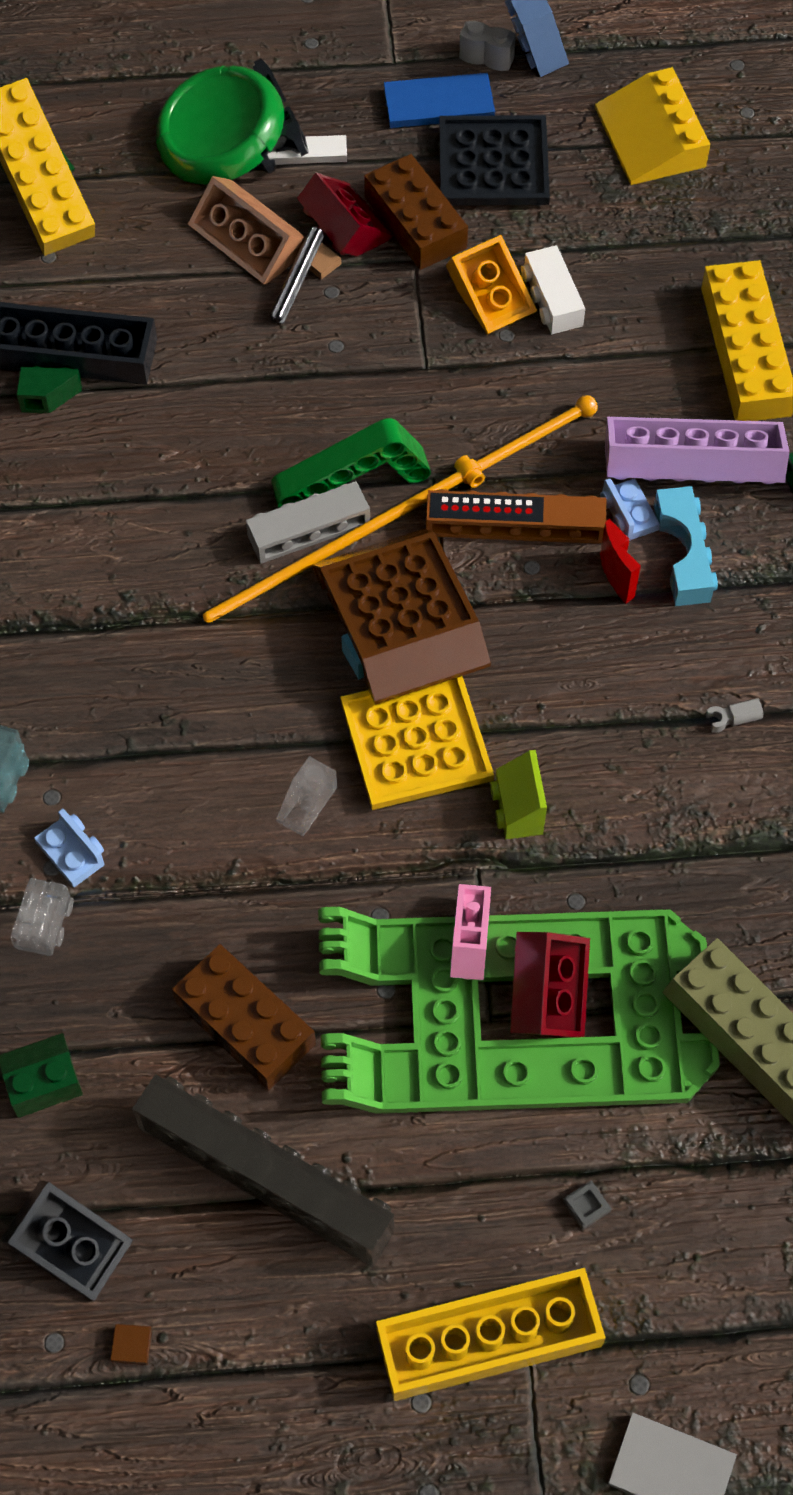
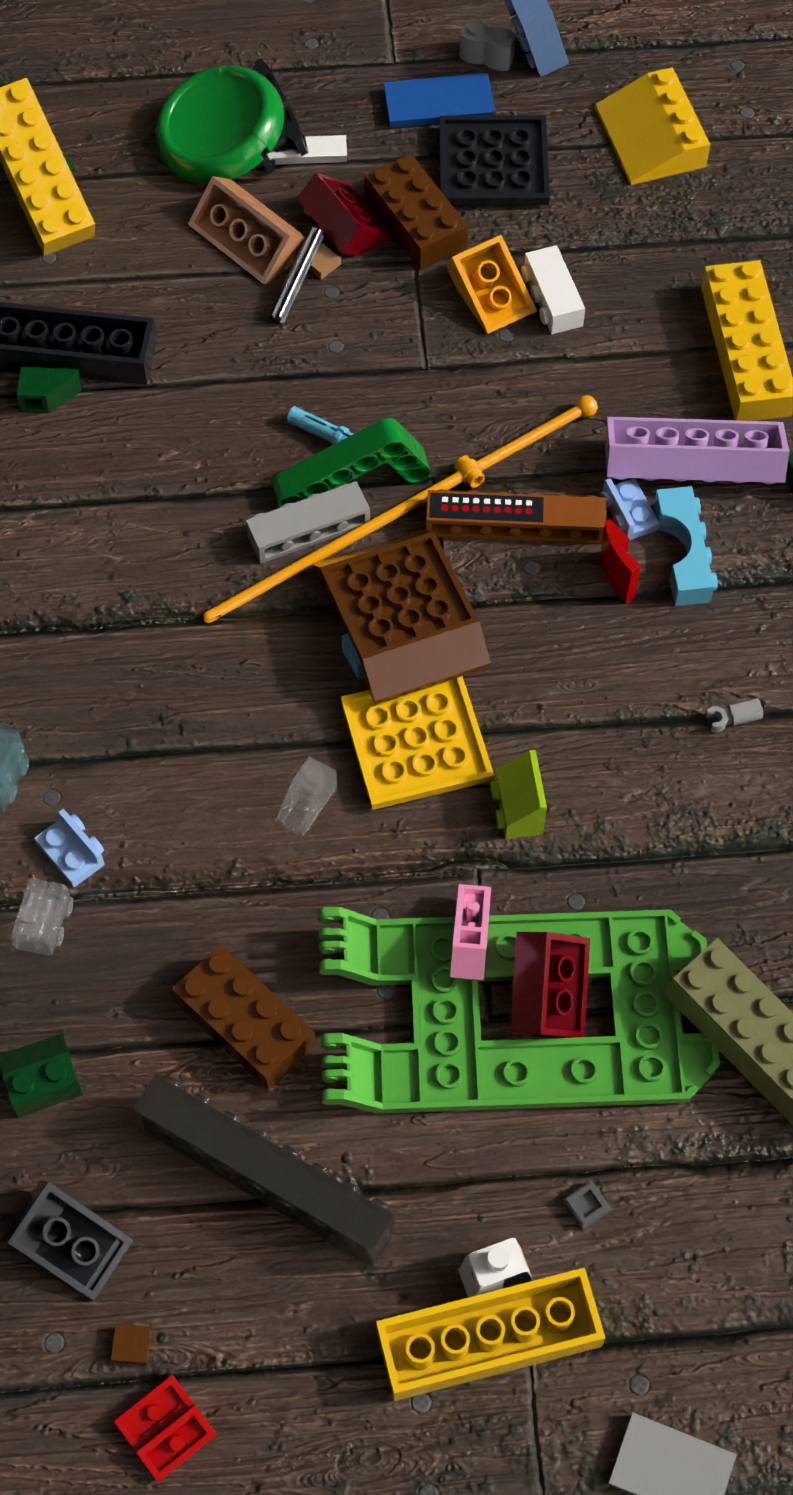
none -> red slope [113,1374,217,1482]
none -> medium azure pin [287,406,353,445]
none -> white torso [458,1238,533,1297]

